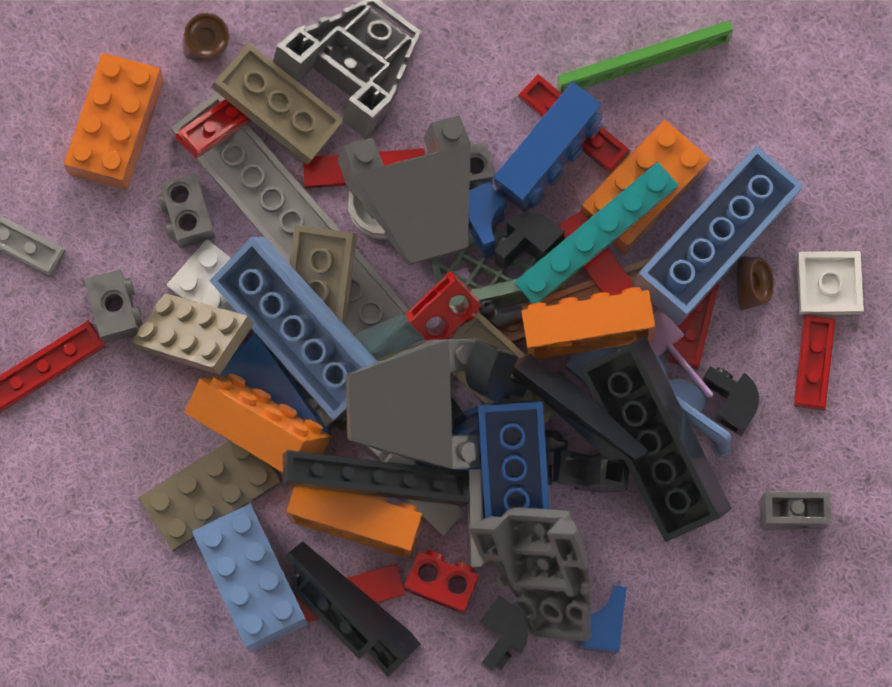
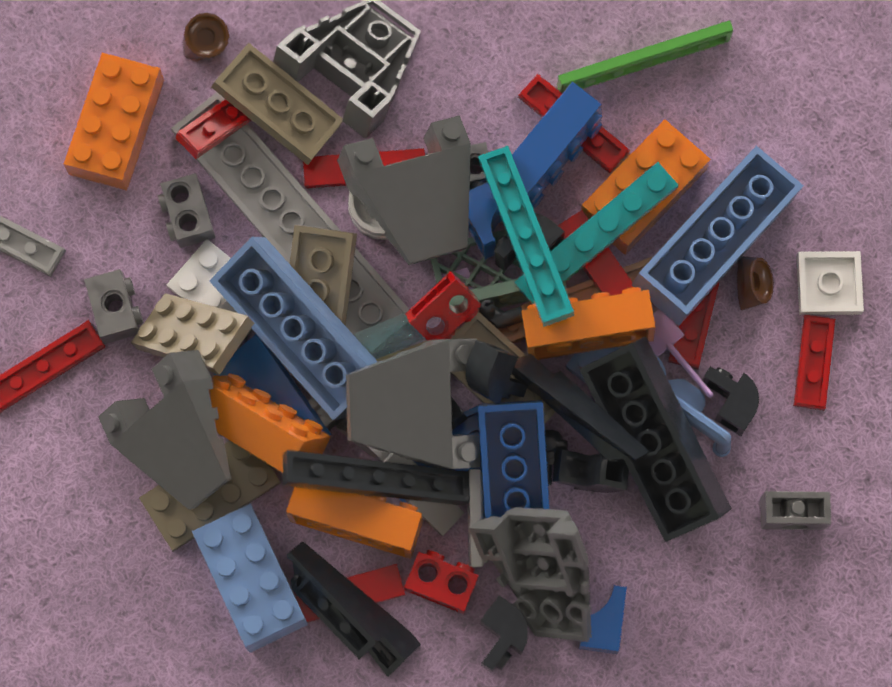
none -> dark grey wedge [98,350,231,510]
none -> teal plate [478,146,574,327]

